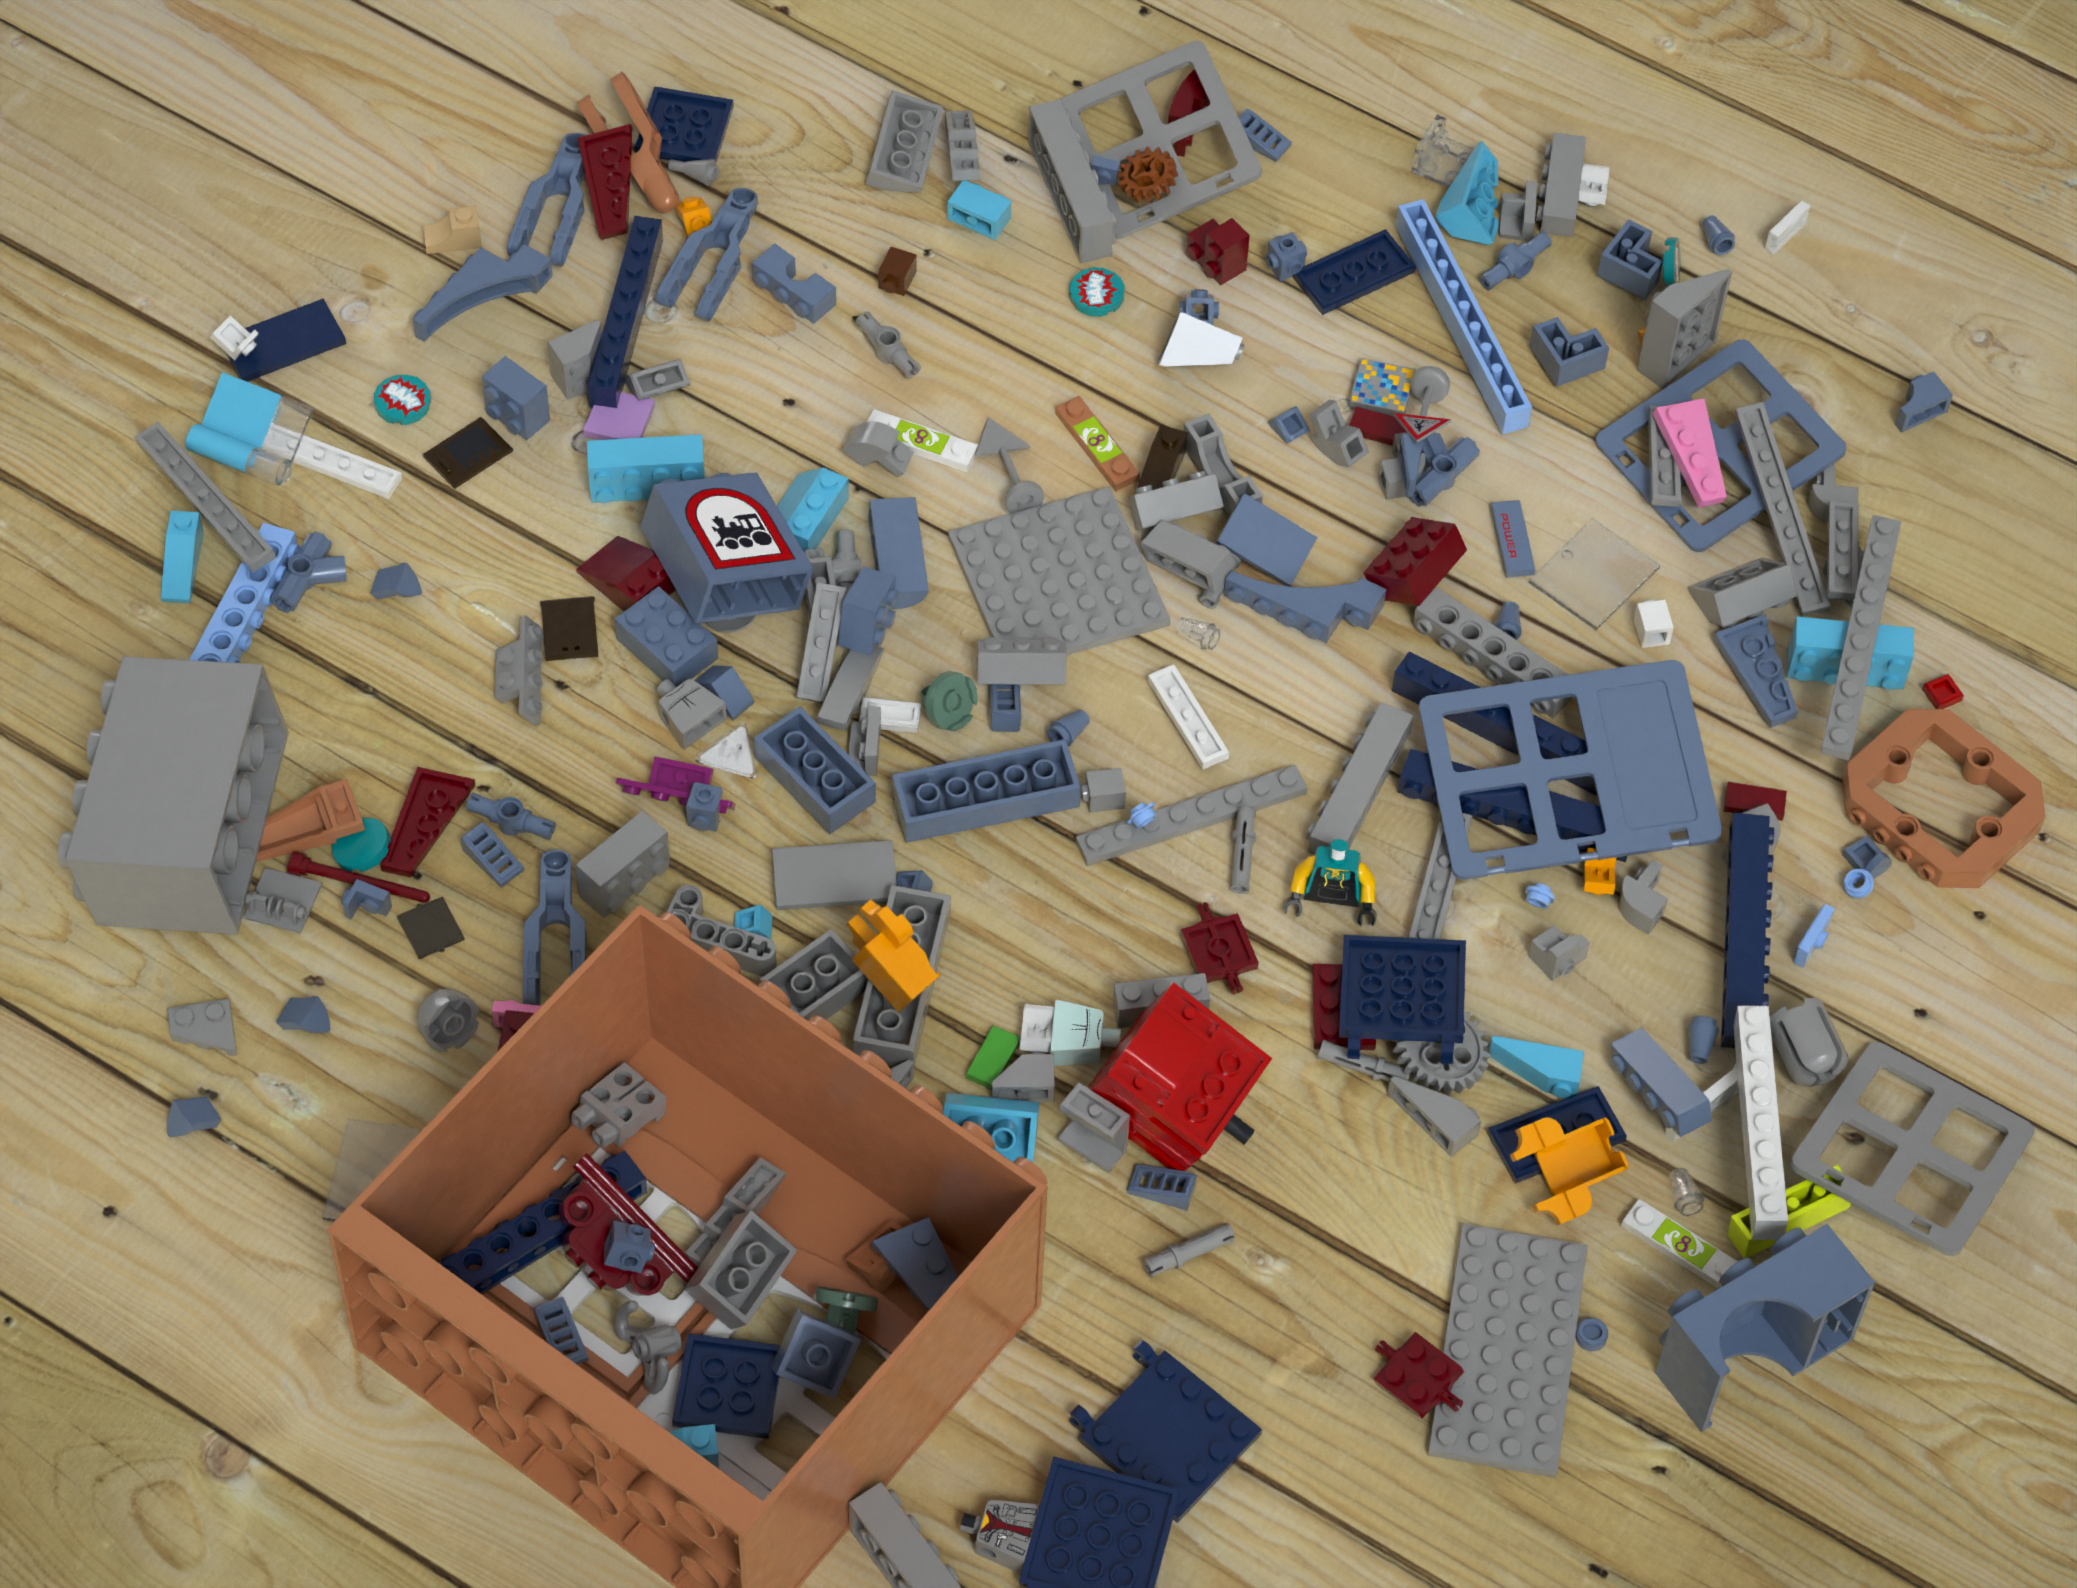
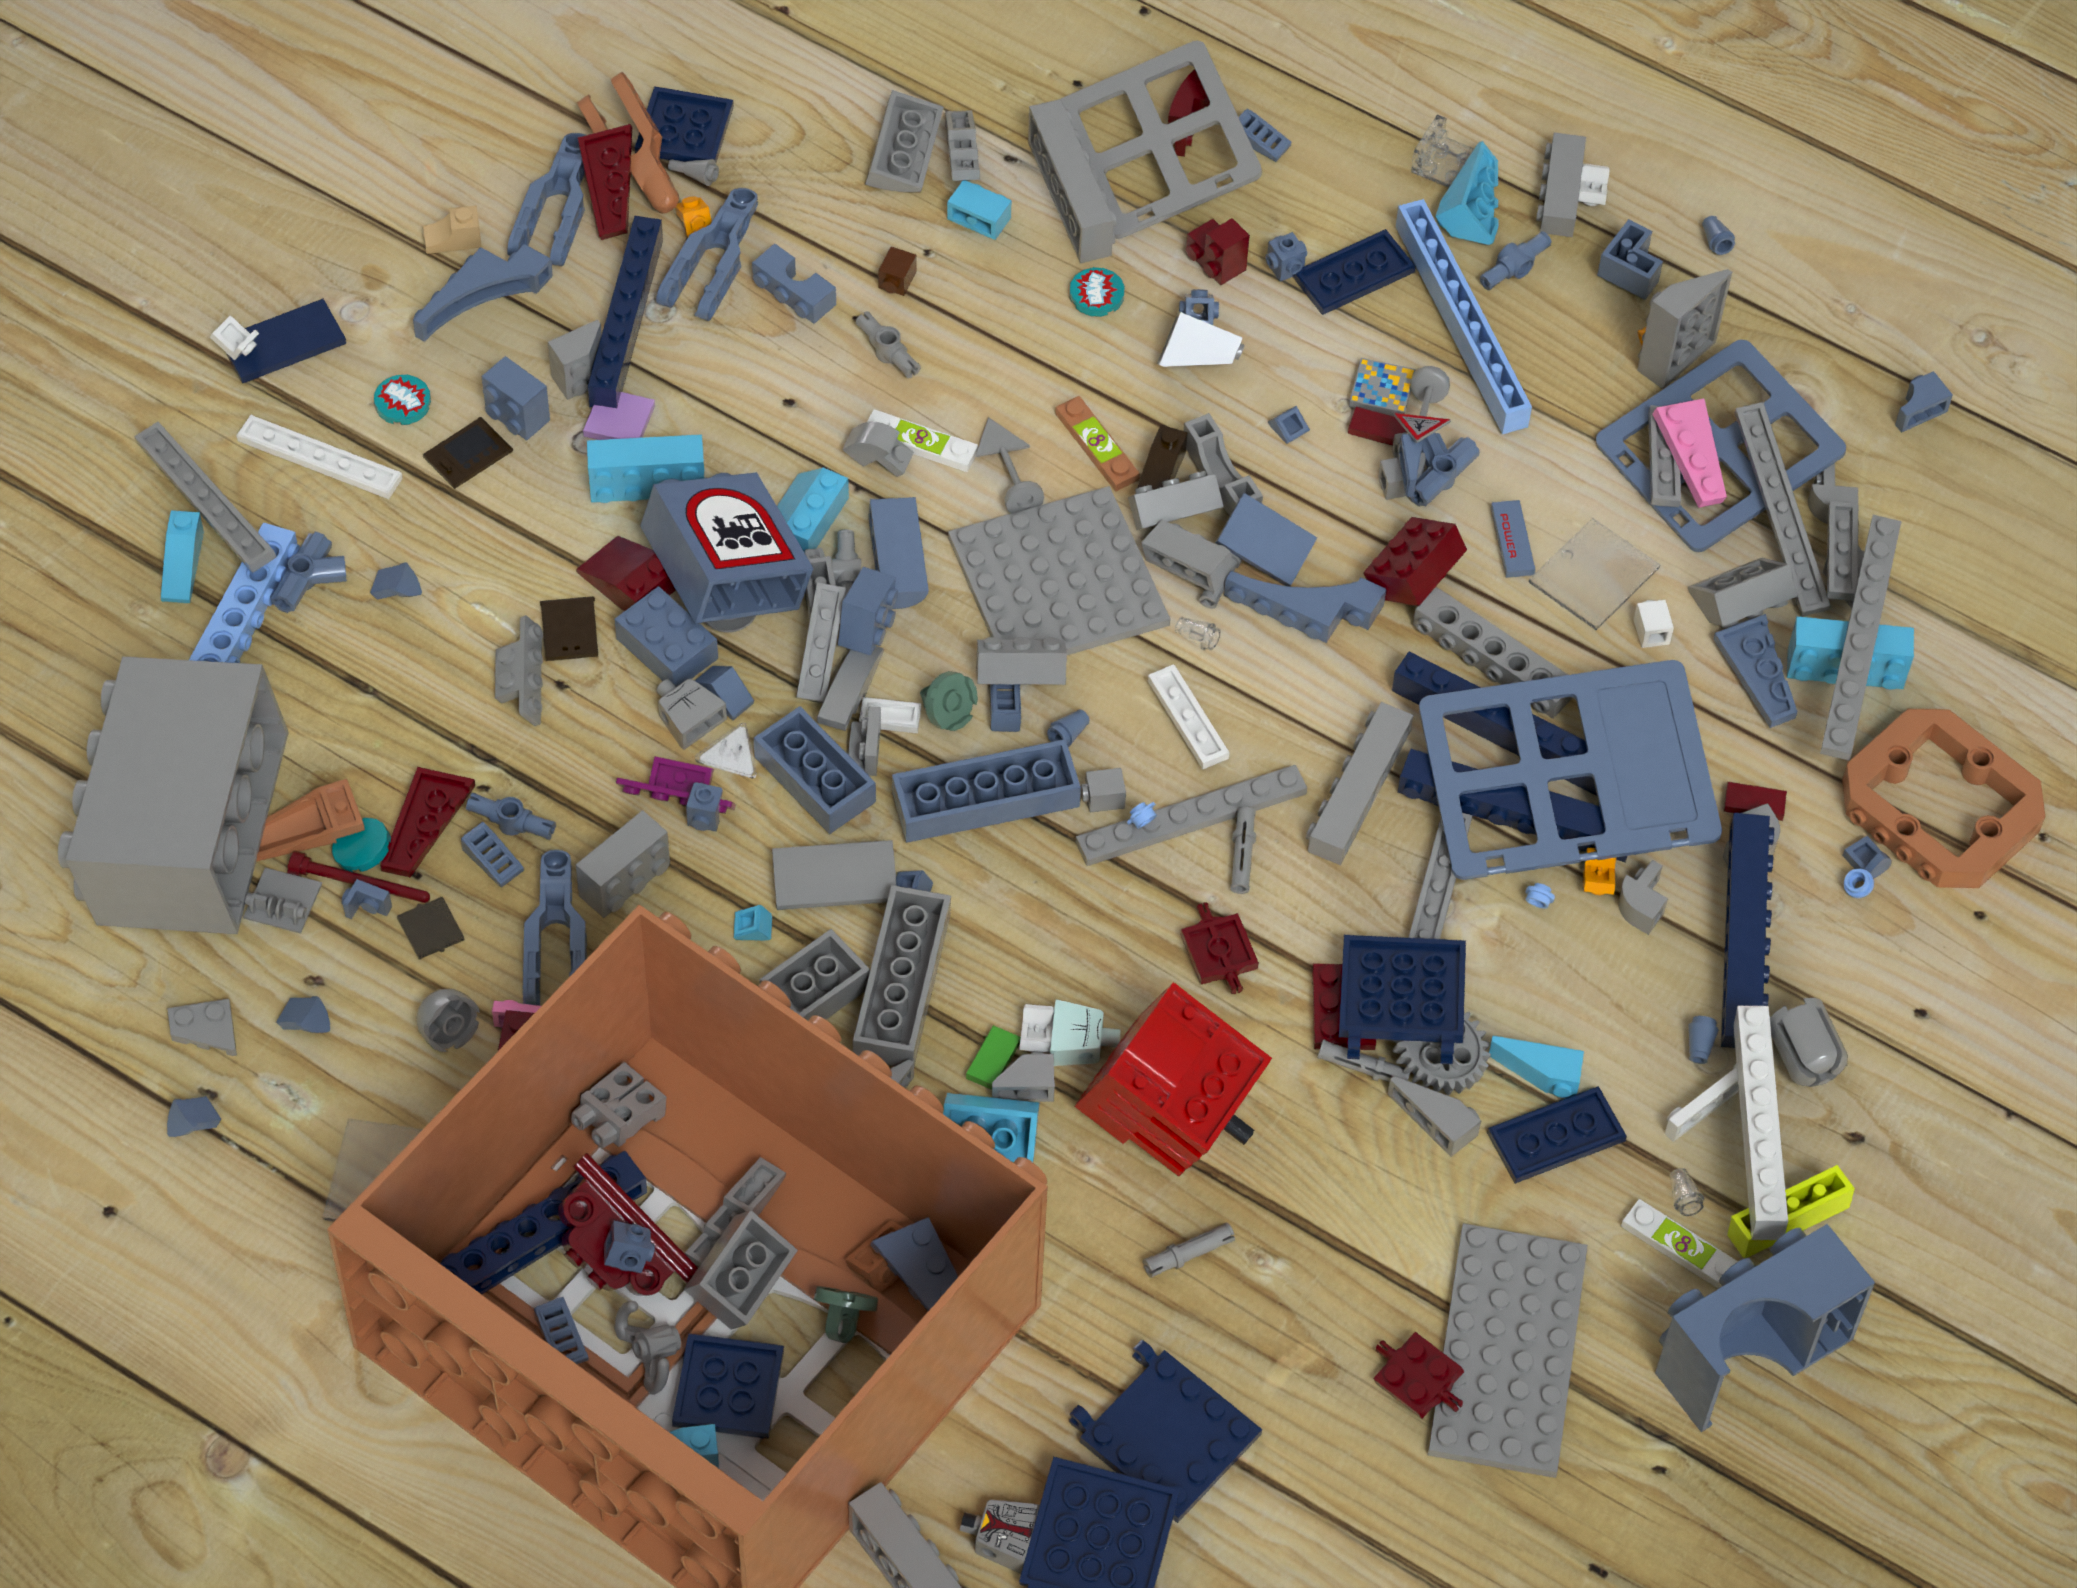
medium azure door [185,372,314,486] -> none
light grey slope [625,359,690,401] -> none
light grey beam [667,885,777,976] -> none
sand blue brick [771,1309,861,1399] -> none
light orange piece [846,900,941,1013] -> none
light grey panel [1058,1082,1130,1173] -> none
sand blue plate [1091,156,1120,186] -> none
light grey brick [1113,973,1210,1028] -> none
dark orange gear [1118,147,1178,203] -> none
sand blue slope [1128,1164,1197,1211] -> none
torso [1284,839,1377,926] -> none
light grey brick [1309,399,1369,467] -> none
sand blue cone [1494,601,1522,640] -> none
light grey panel [1499,180,1538,241] -> none
light orange piece [1510,1117,1629,1225] -> none
light grey brick [1528,925,1590,981] -> none
sand blue brick [1529,317,1609,387] -> none
sand blue tile [1575,1318,1608,1351] -> none
sand blue brick [1610,1027,1712,1137] -> none
teal tile [1663,237,1681,289] -> none
white tile [1765,200,1811,255] -> none
light grey window [1790,1042,2035,1256] -> none
light blue plate [1793,904,1835,968] -> none
red tile [1922,674,1964,709] -> none

